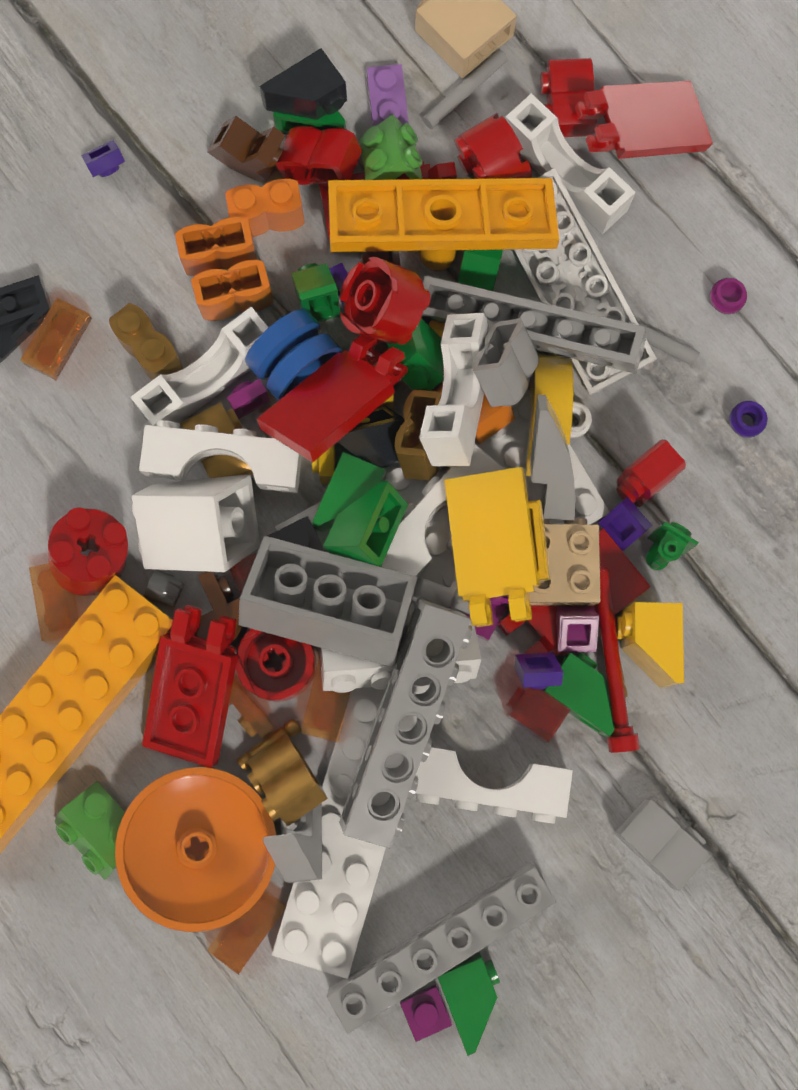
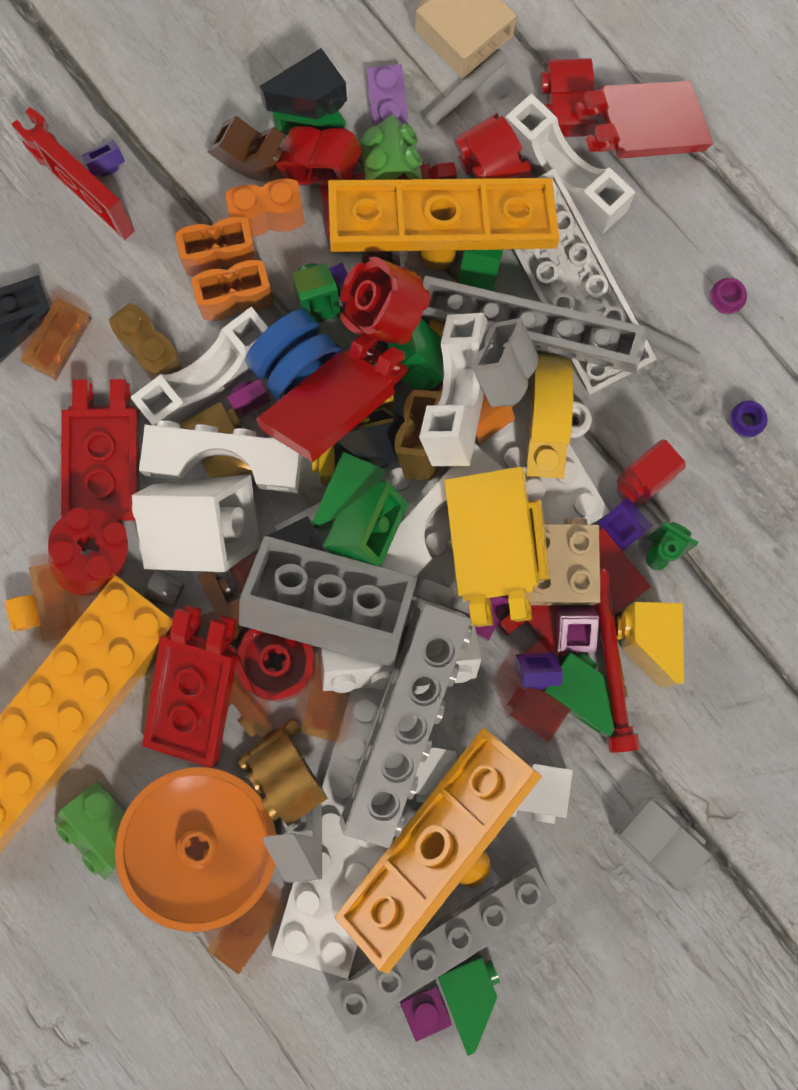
light grey slope [530,395,576,520] -> none
none -> light orange hose [4,595,41,632]
none -> red tile [11,107,135,240]
none -> red tile [61,379,139,522]
none -> light orange plate [334,727,542,974]

